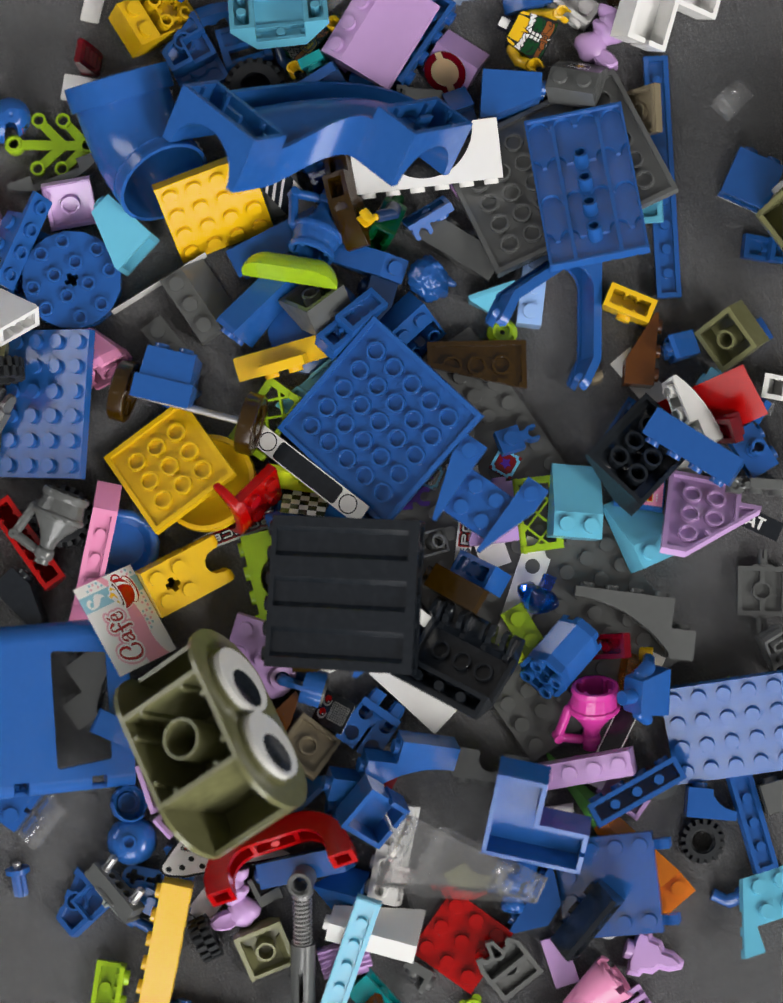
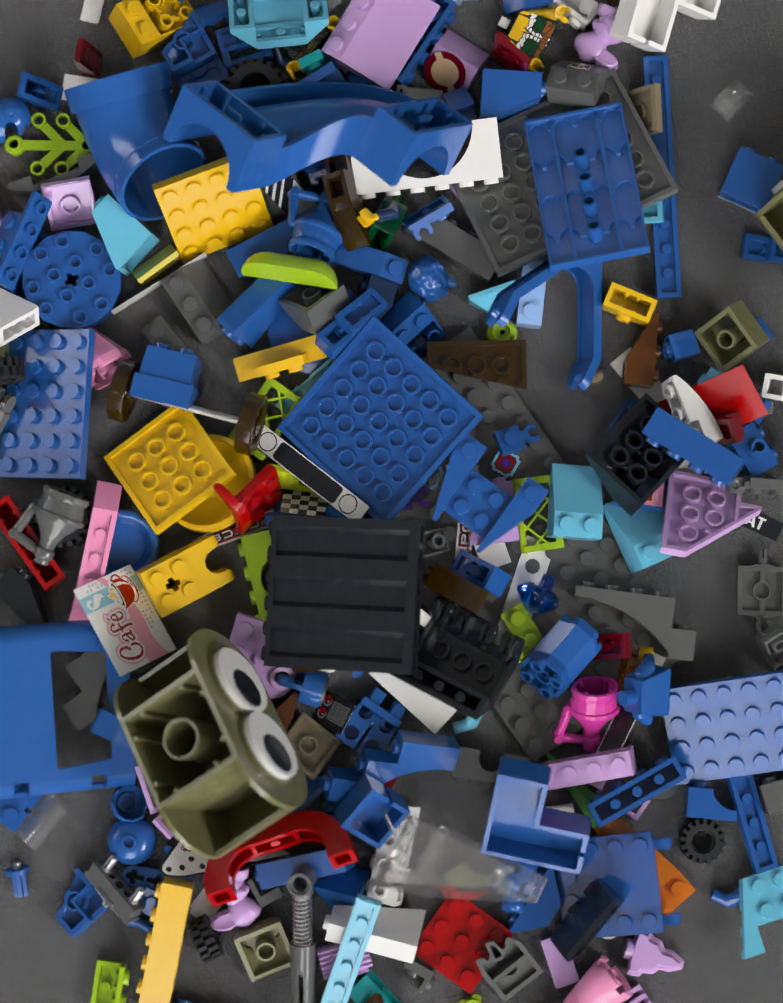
none -> blue slope [17,72,64,111]
none -> light yellow slope [132,244,181,286]
none -> medium azure arm [452,715,483,734]
none -> dark red window [490,32,532,71]

